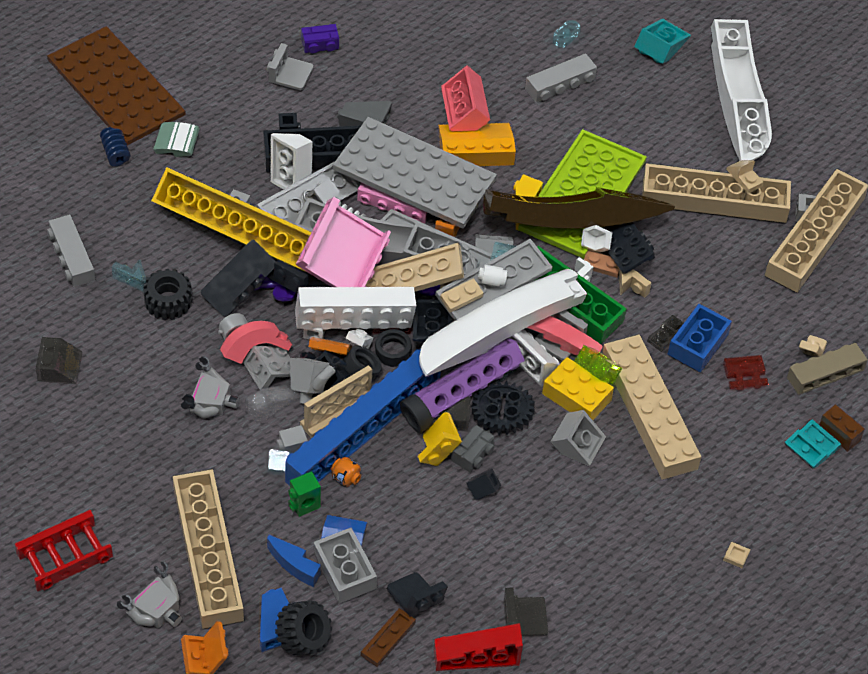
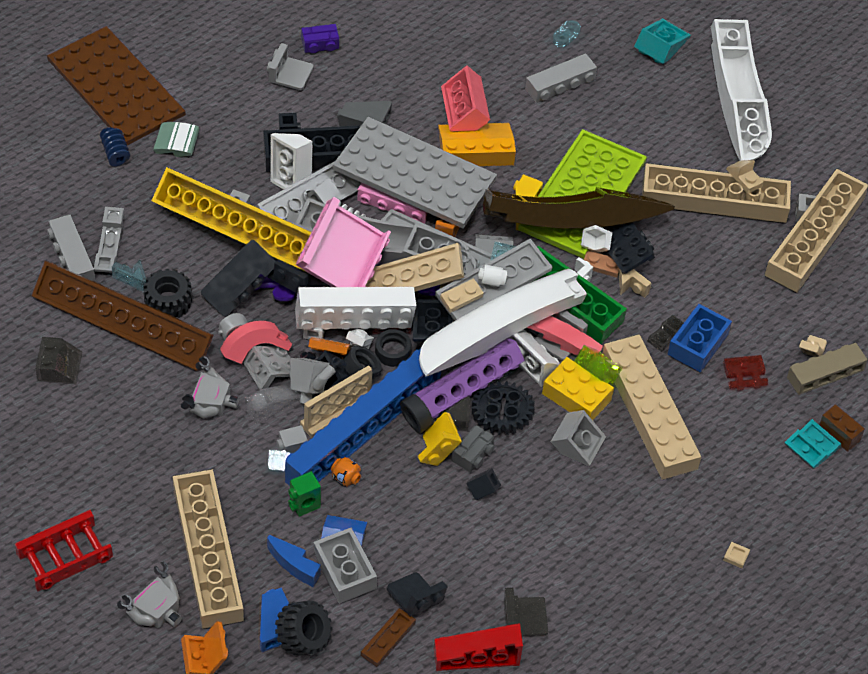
none -> reddish brown plate [32,261,214,371]
none -> light grey slope [94,207,124,273]

